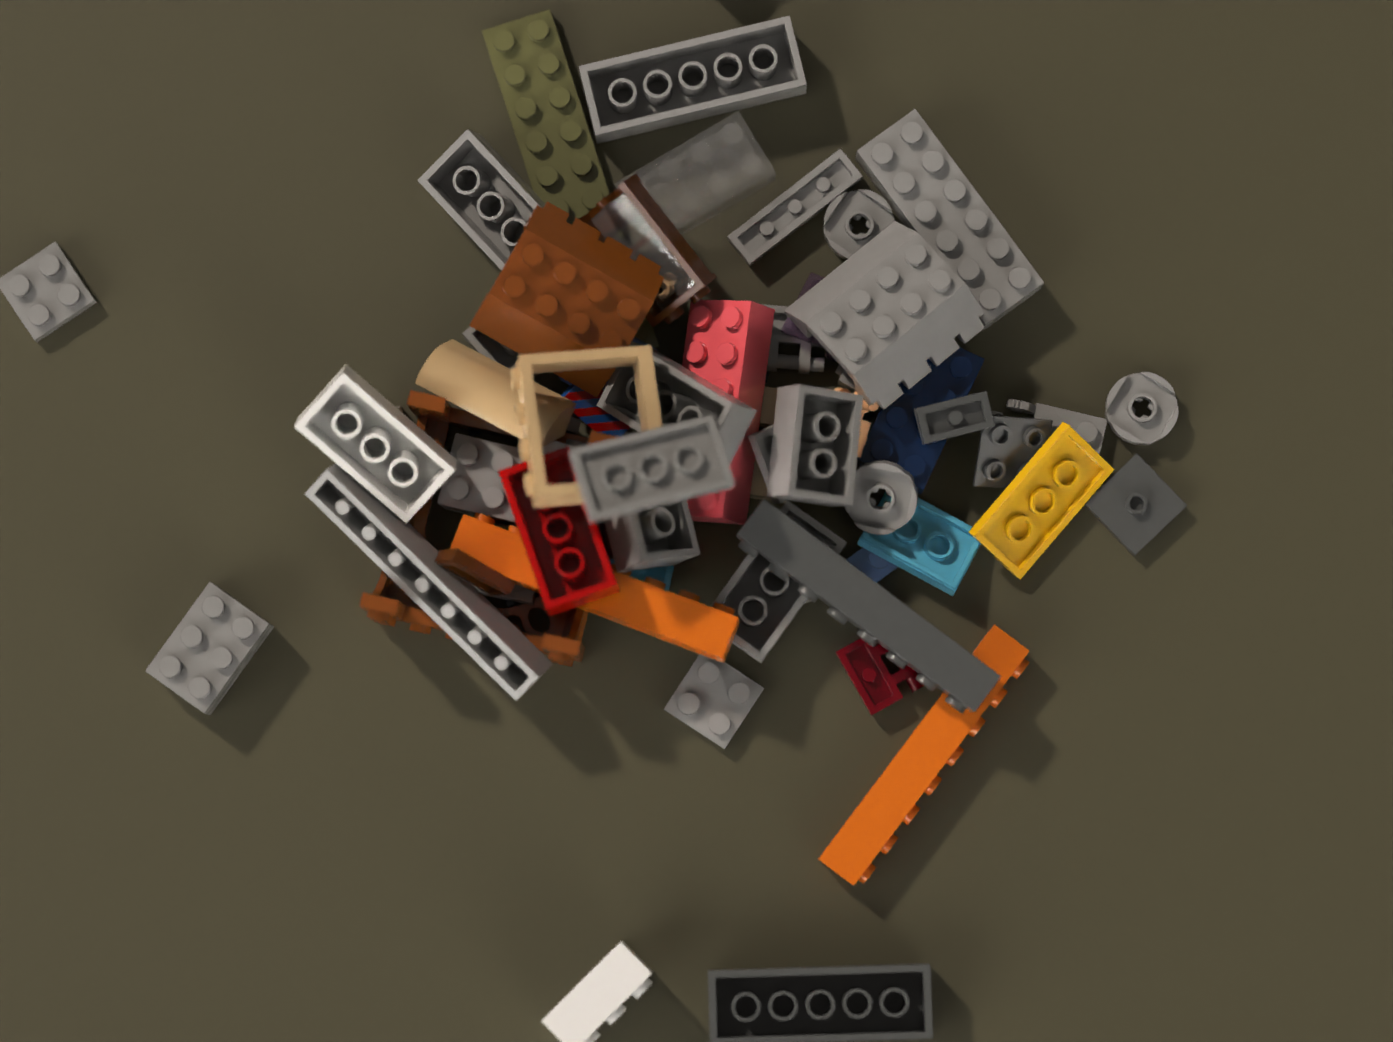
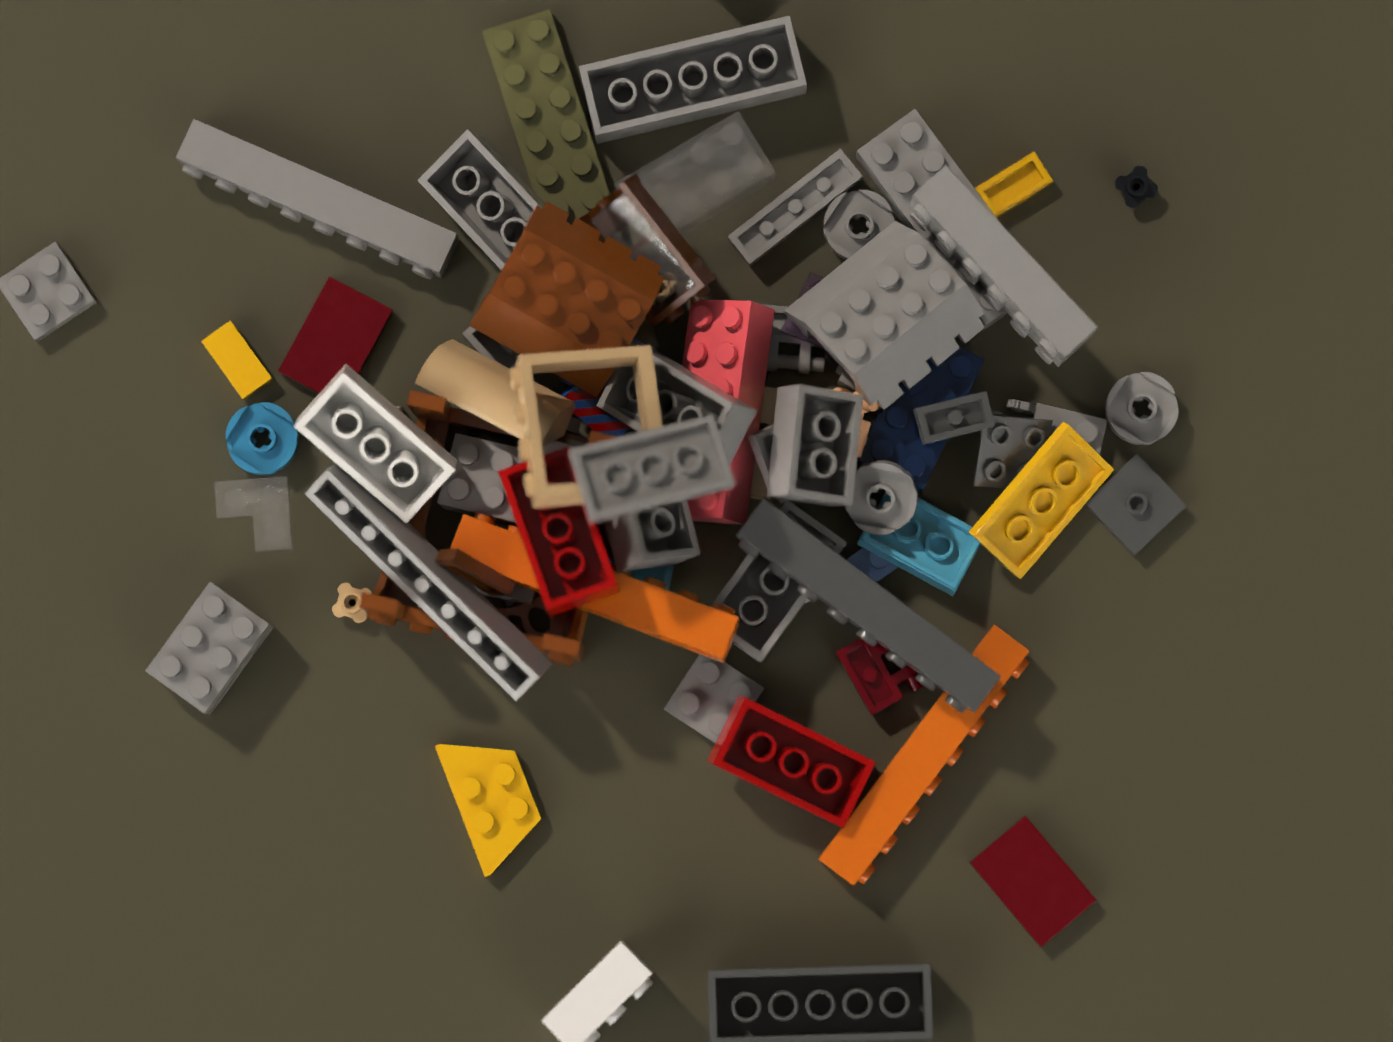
none -> light grey brick [176,119,460,280]
none -> yellow tile [201,320,273,400]
none -> clear plate [214,476,293,552]
none -> dark azure plate [226,402,299,475]
none -> dark red tile [278,276,394,393]
none -> tan plate [332,583,372,623]
none -> yellow wing [435,744,542,877]
none -> red brick [707,696,876,828]
none -> light grey brick [909,165,1098,367]
none -> dark red tile [969,815,1097,947]
none -> yellow tile [975,151,1053,218]
none -> black plate [1115,166,1158,208]

